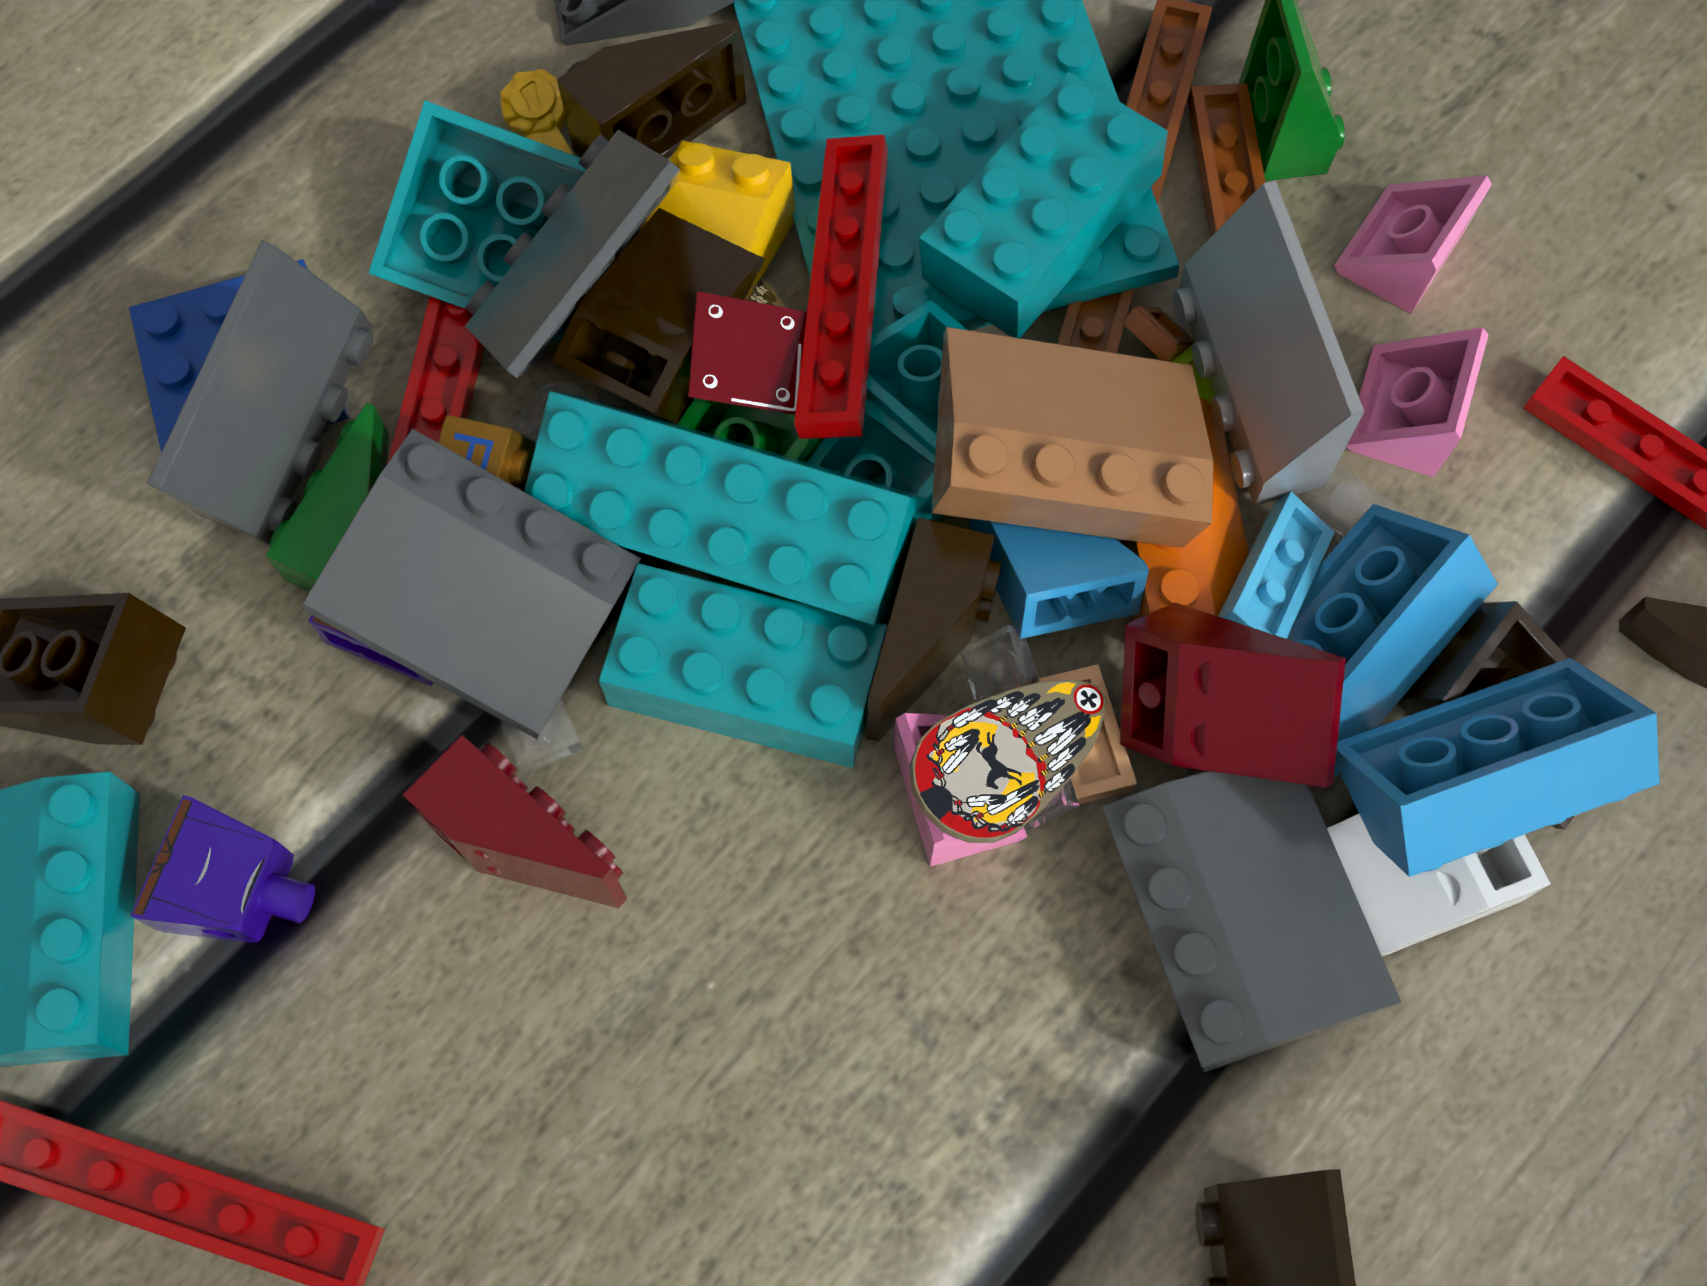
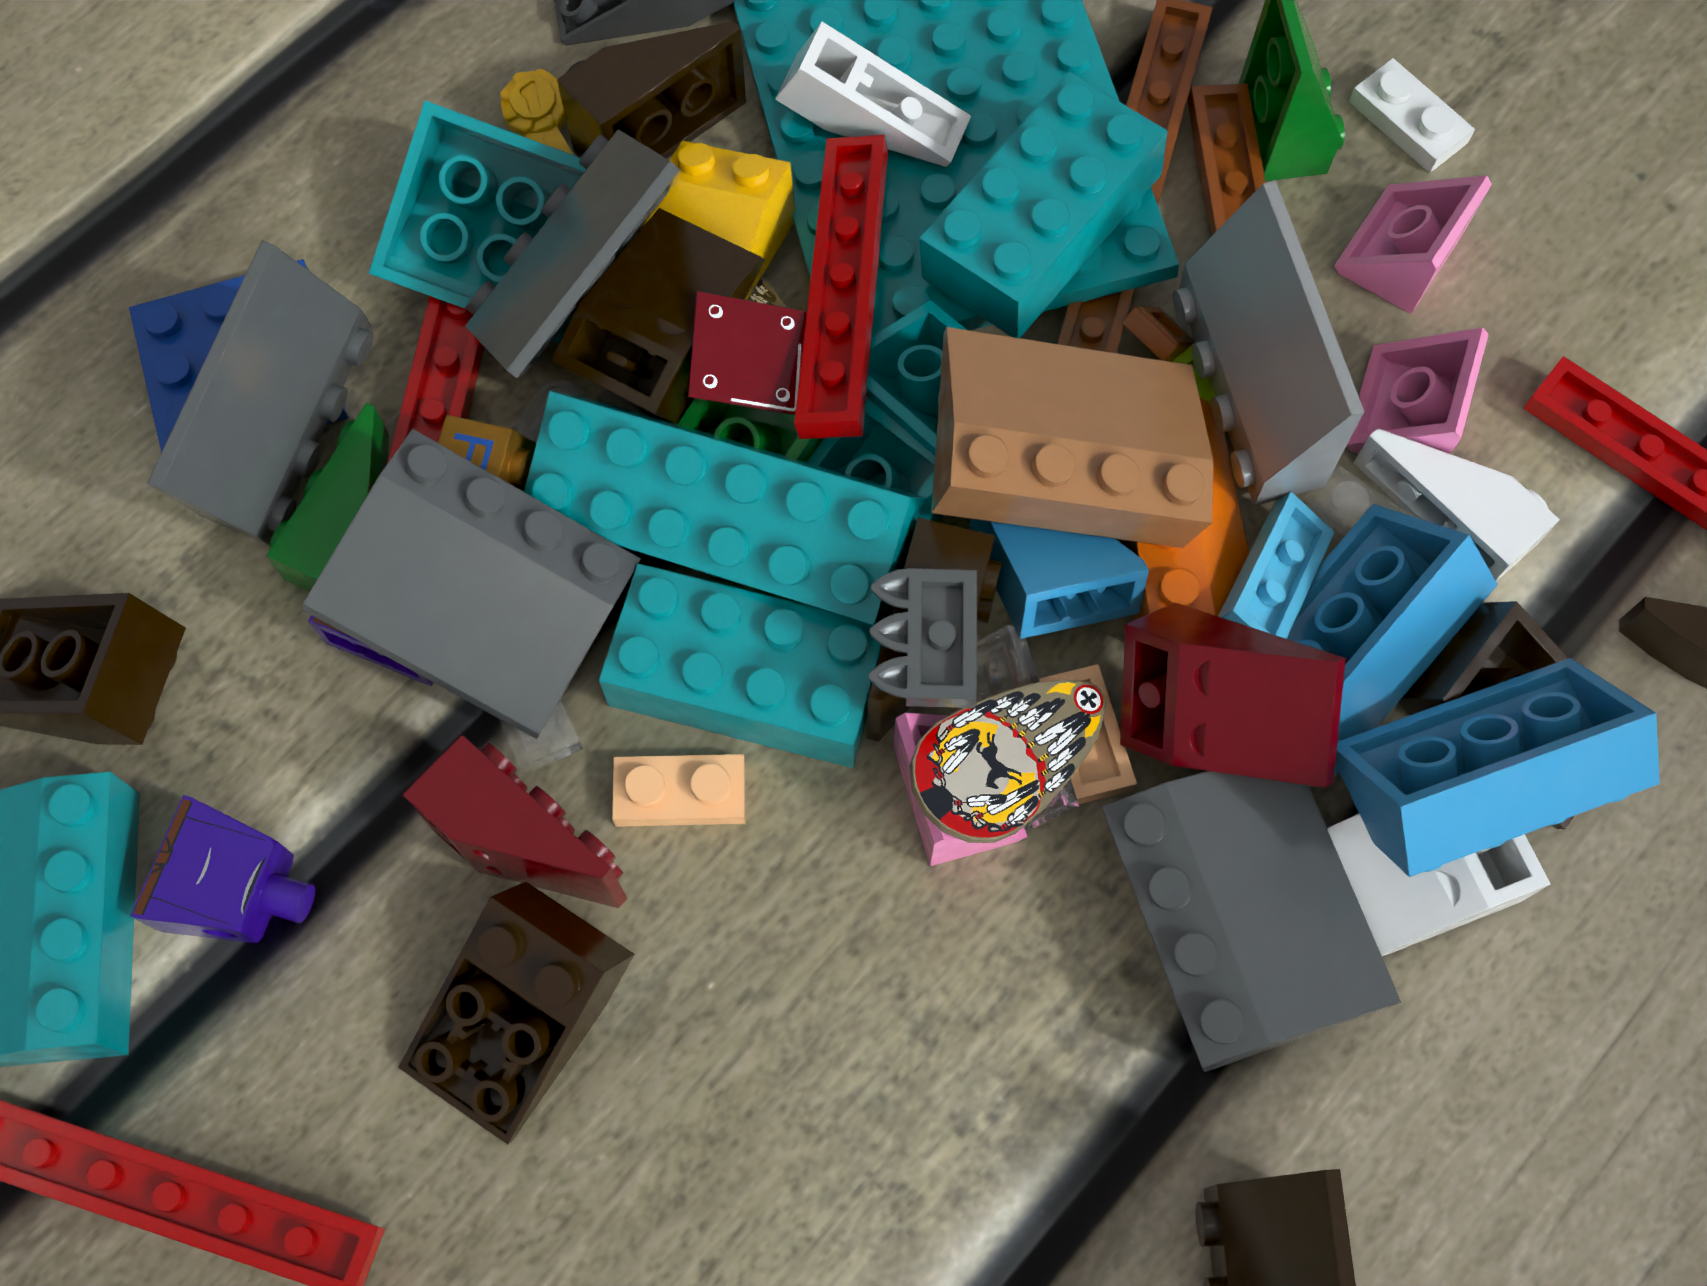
none -> dark brown slope [398,881,635,1145]
none -> light nougat plate [612,754,745,827]
none -> white slope [775,22,971,167]
none -> dark grey plate [869,568,977,708]
none -> white plate [1349,58,1475,173]
none -> white slope [1353,428,1560,582]

